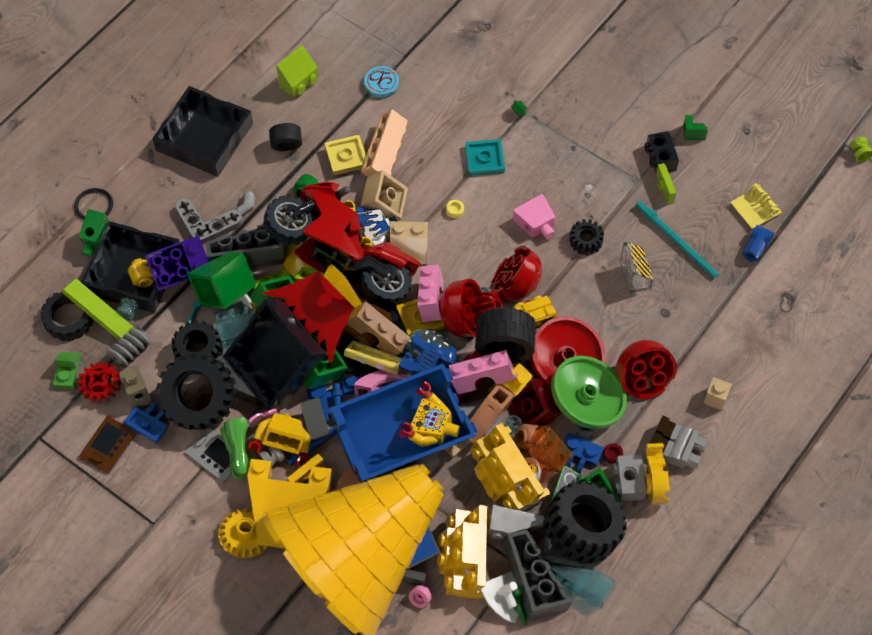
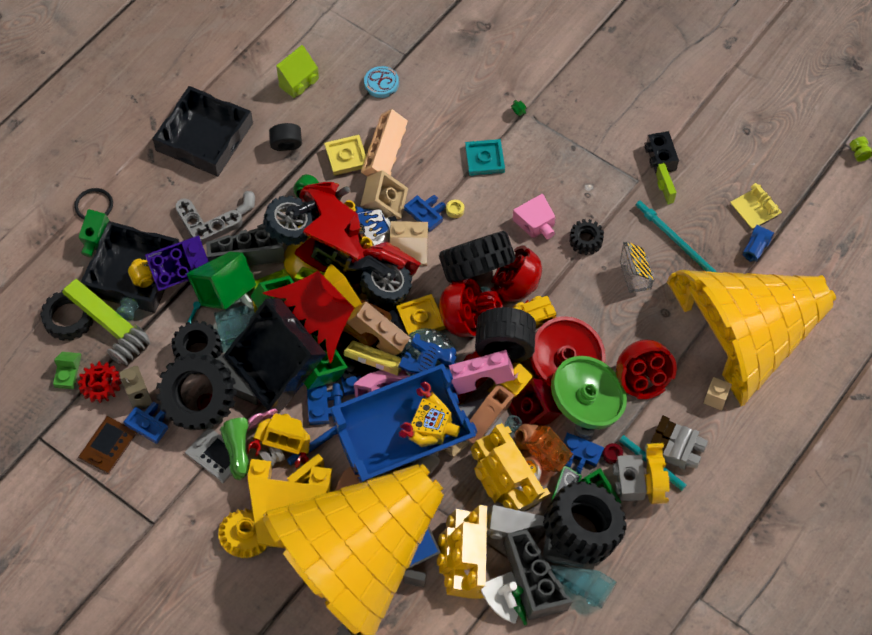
dark grey tile [300,398,330,442] -> none
bright pink tile [409,585,431,608] -> none
bright pink arch [418,264,444,322] -> none
green panel [683,115,708,140] -> none
none -> blue hinge [404,195,446,232]
none -> black tyre [439,231,515,283]
none -> teal bar [619,435,687,491]
none -> yellow cone [667,270,836,406]

